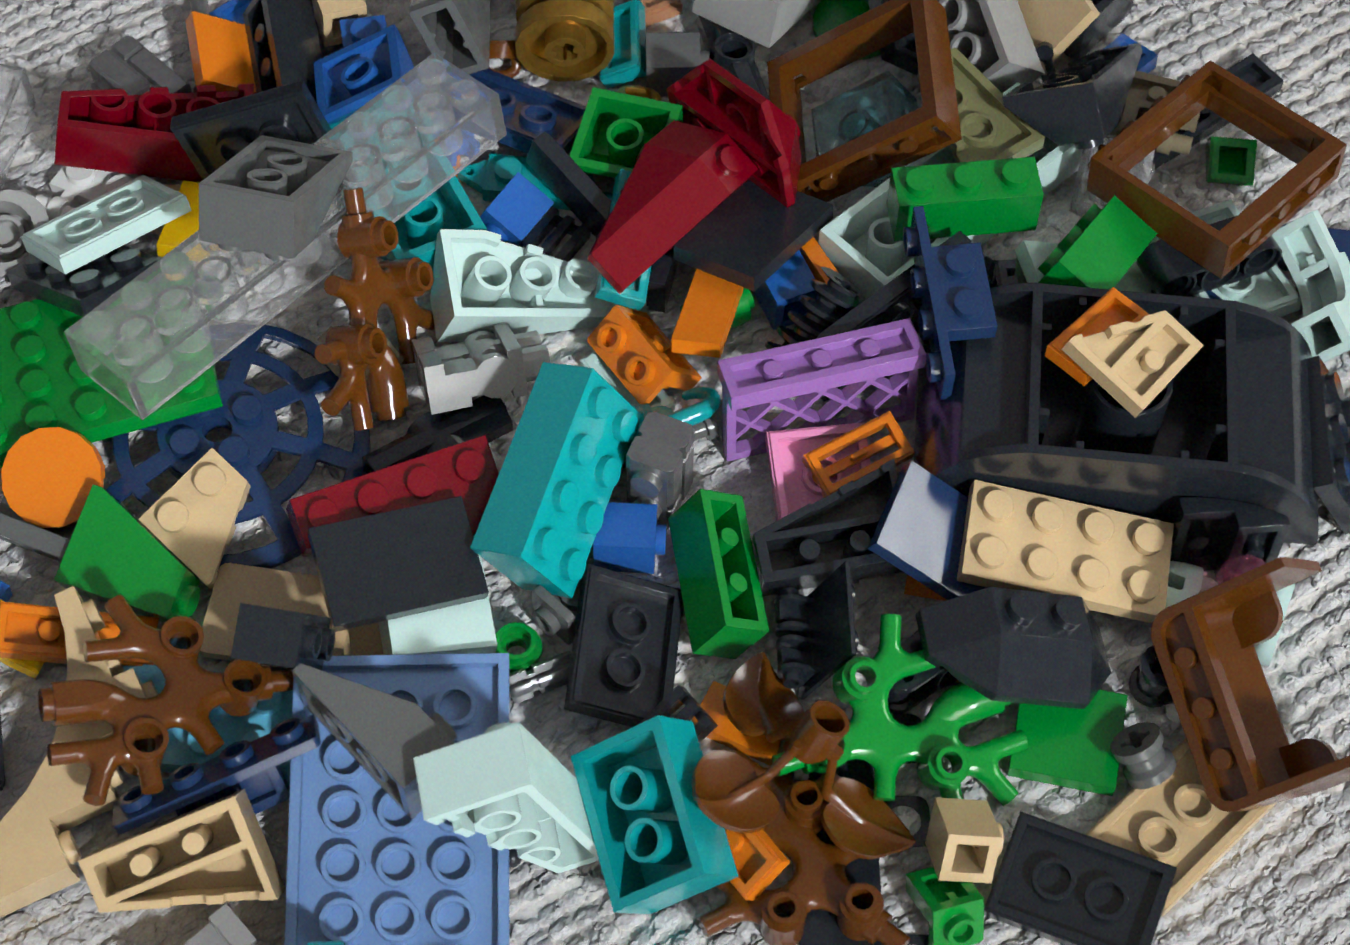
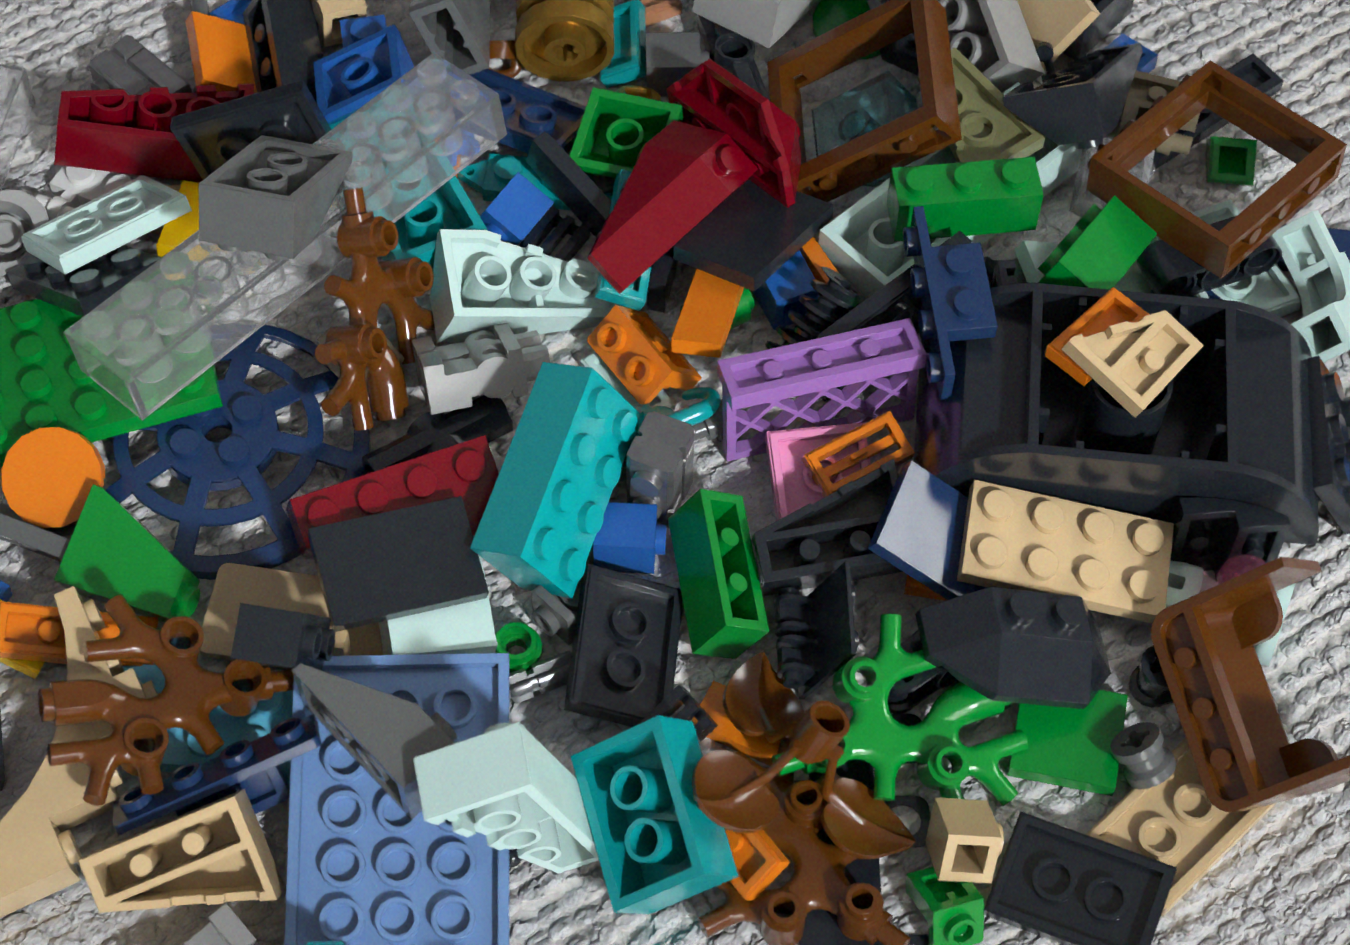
tan wing [138,448,251,590] -> none

